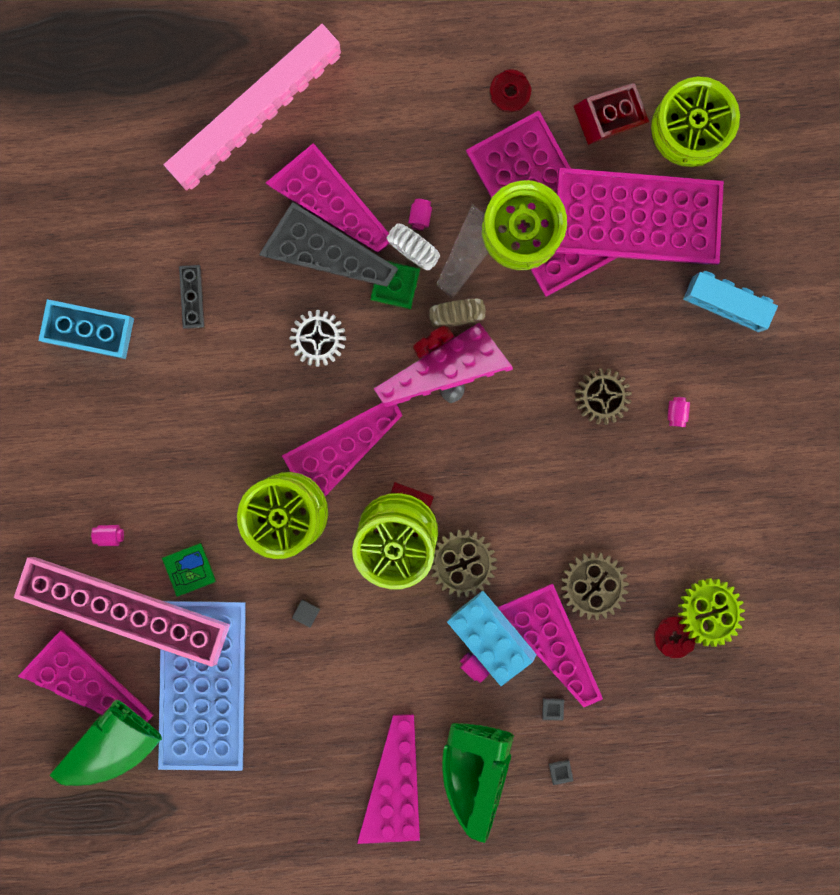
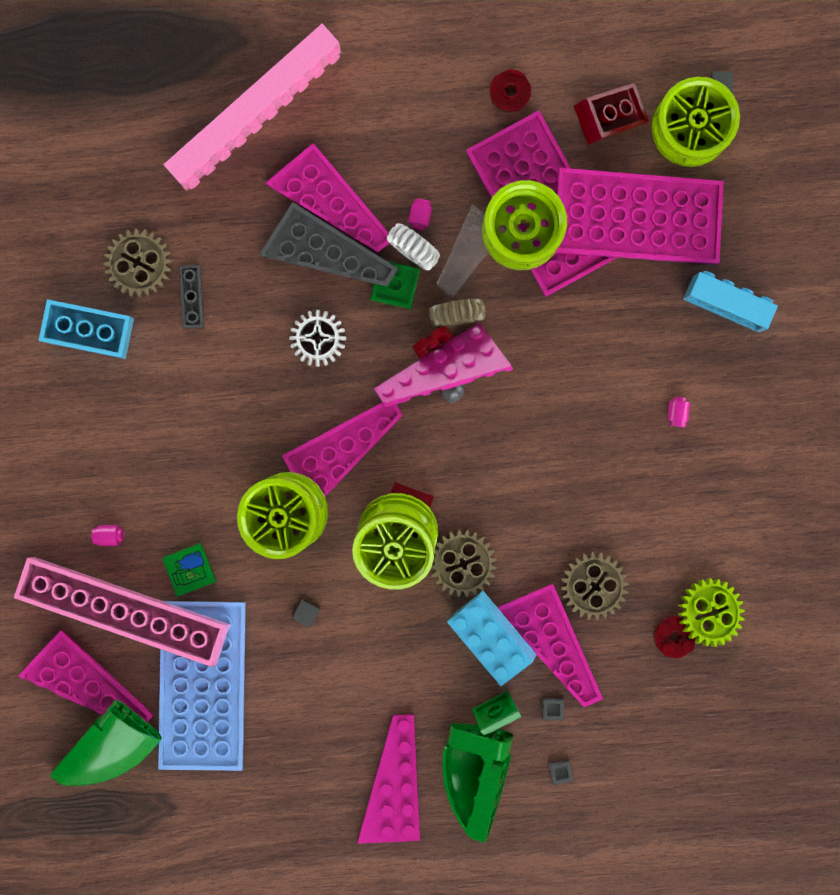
dark pink brick [460,653,490,683] -> none
dark tan gear [575,368,632,425] -> none
none -> dark tan gear [103,229,173,297]
none -> green tile [471,691,521,736]
none -> dark grey tile [711,71,733,93]

